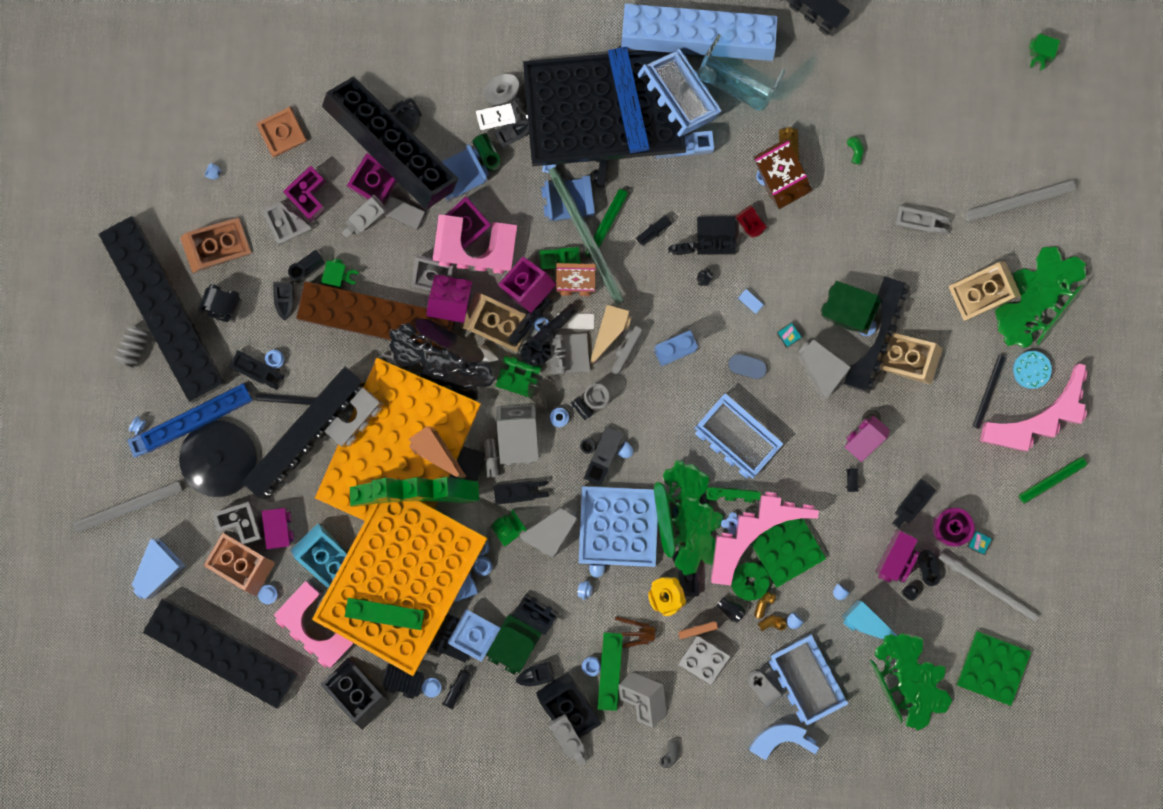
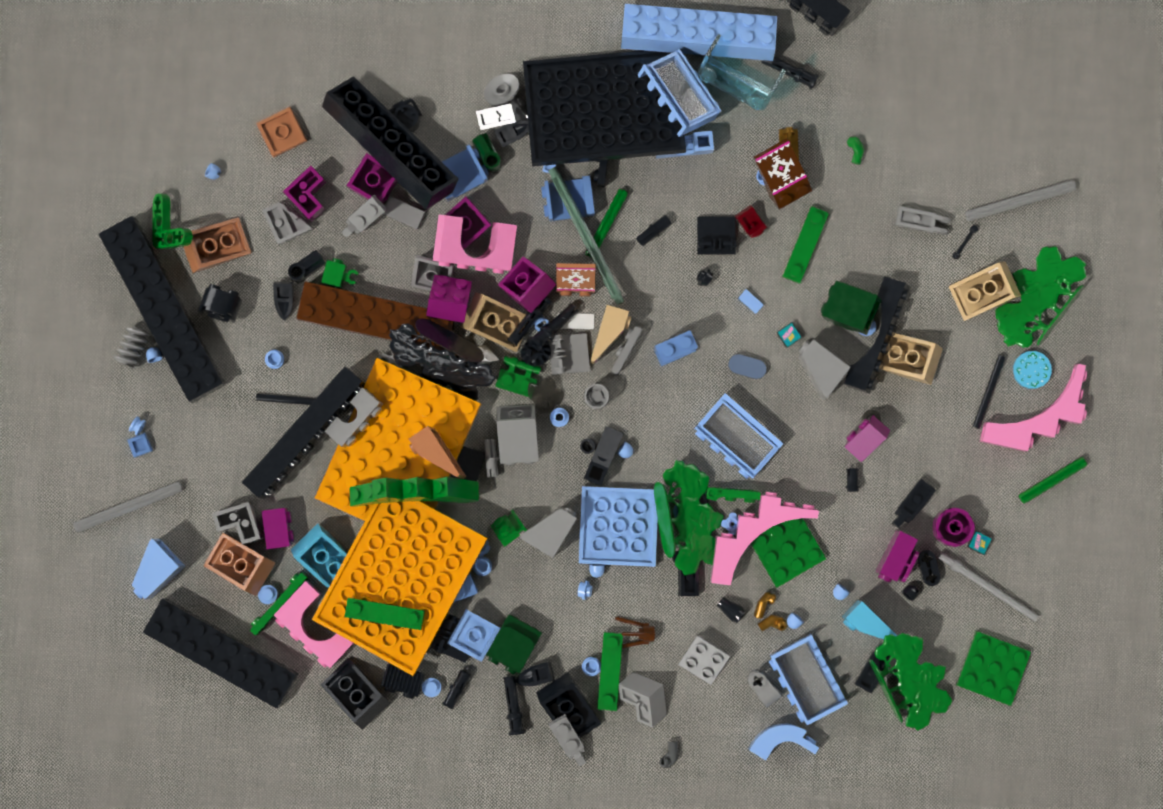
blue tile [140,383,253,453] -> none
black dish [179,421,257,497] -> none
black hinge [229,350,285,390] -> none
black hinge [493,481,549,505] -> none
black plate [513,594,558,635] -> none
green slope [538,247,580,270] -> none
black pin [571,396,594,421] -> none
blue tile [608,47,649,154] -> none
yellow plate [648,577,686,616] -> none
black gear [668,242,699,255] -> none
nougat tile [678,621,718,640] -> none
green plate [731,562,770,601] -> none
green brick [1028,33,1060,71] -> none
none -> light blue hinge [146,347,163,363]
none -> green beam [152,193,193,249]
none -> green plate [250,572,309,636]
none -> black pin [503,676,526,736]
none -> black pin [761,56,819,90]
none -> green plate [782,206,829,284]
none -> black hinge [854,647,891,694]
none -> black hinge [952,225,978,259]

